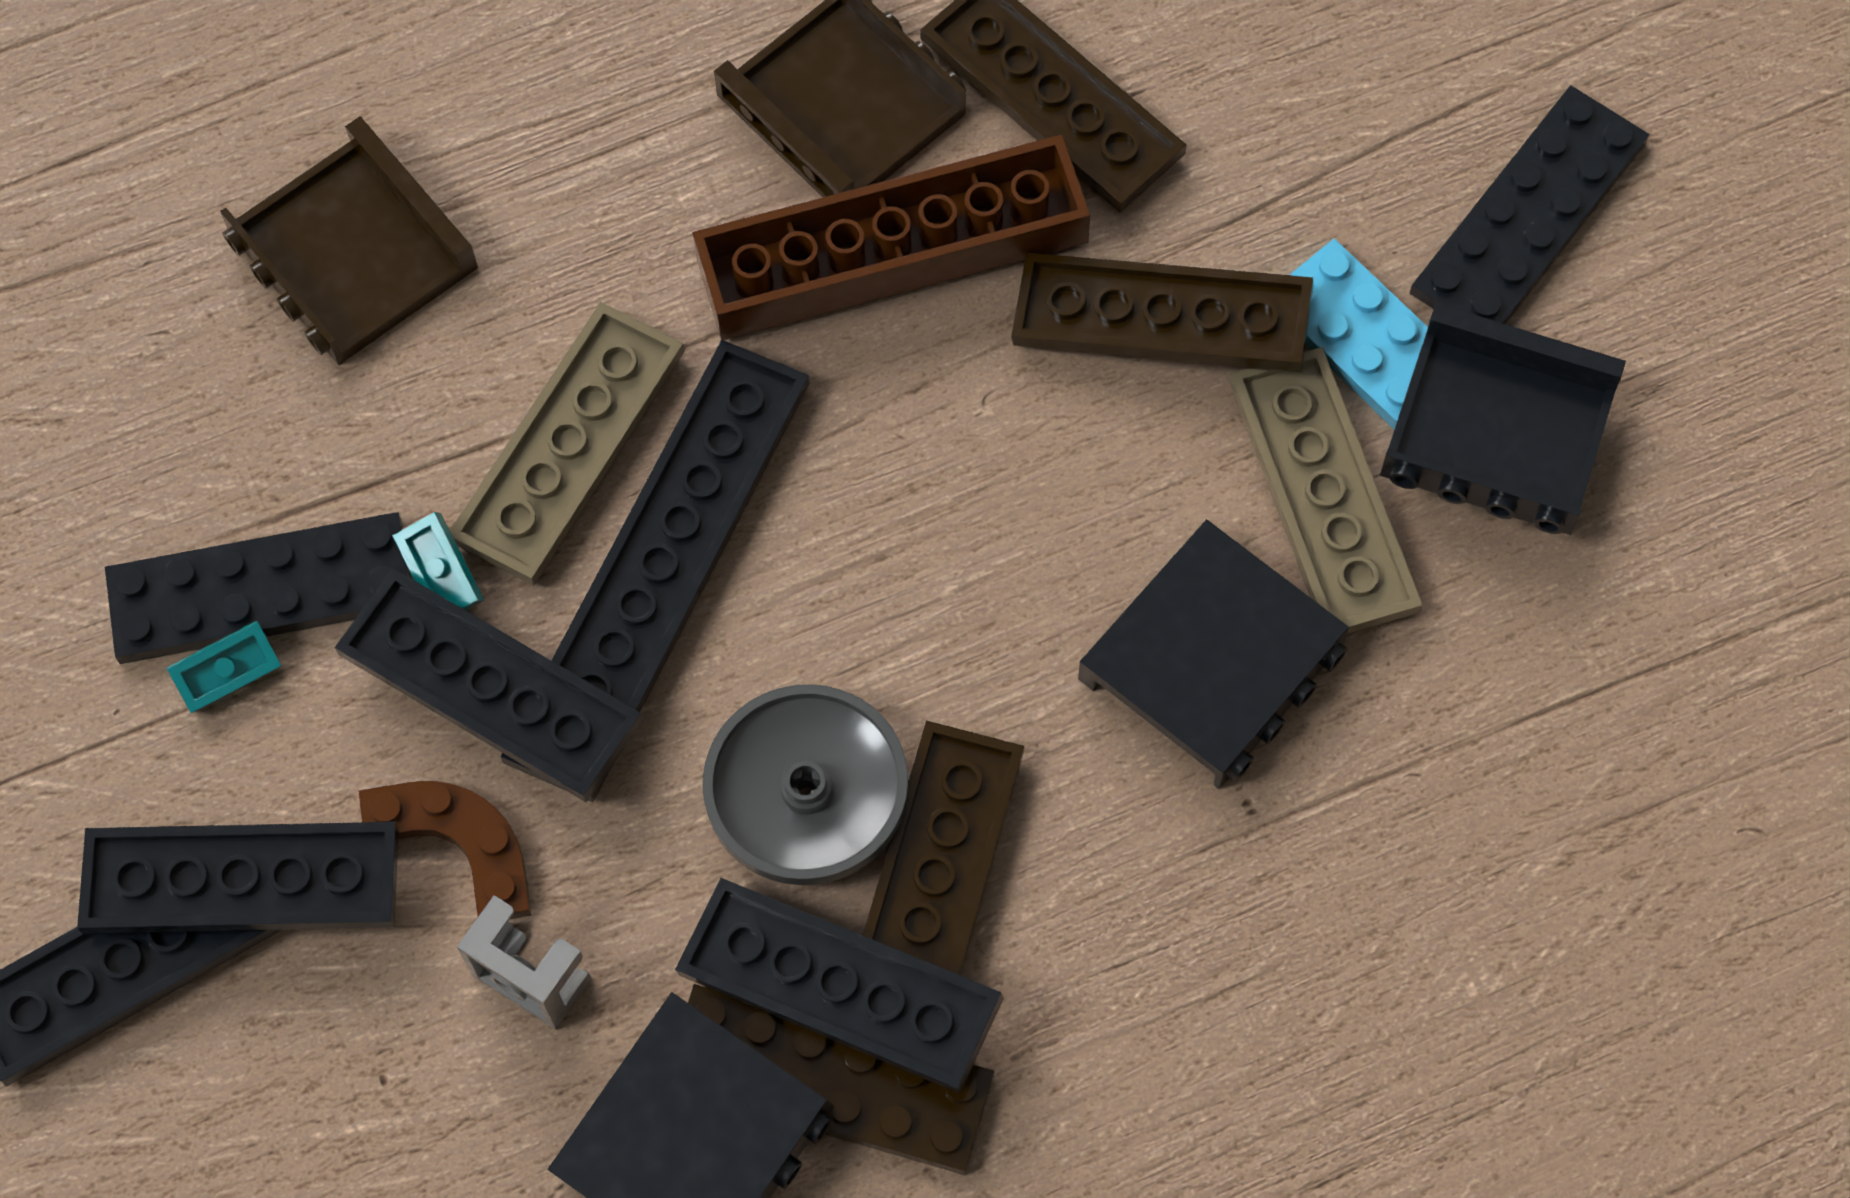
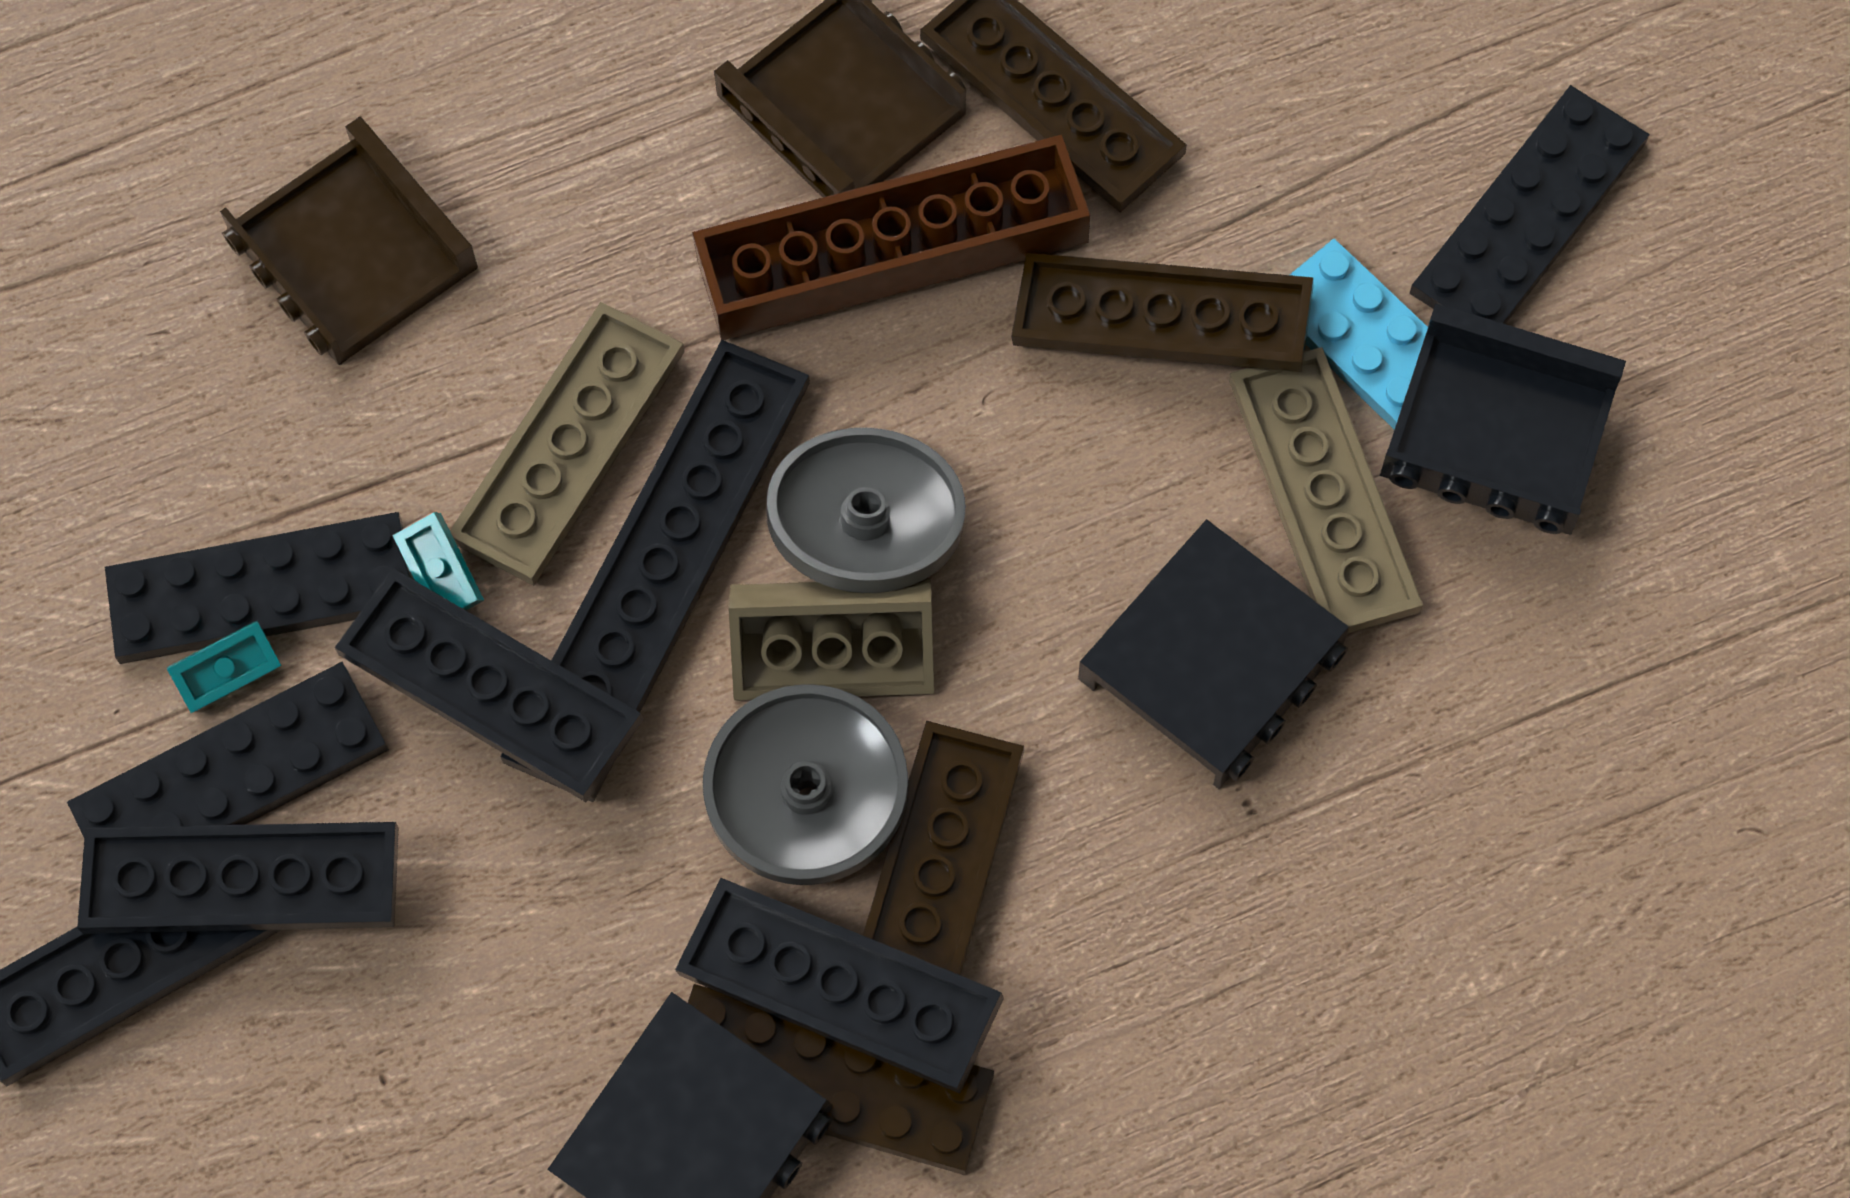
reddish brown plate [358,781,532,919] -> none
light grey panel [457,895,592,1030] -> none
none -> black plate [67,662,389,837]
none -> dark tan slope [728,578,934,700]
none -> dark grey dish [766,428,966,593]

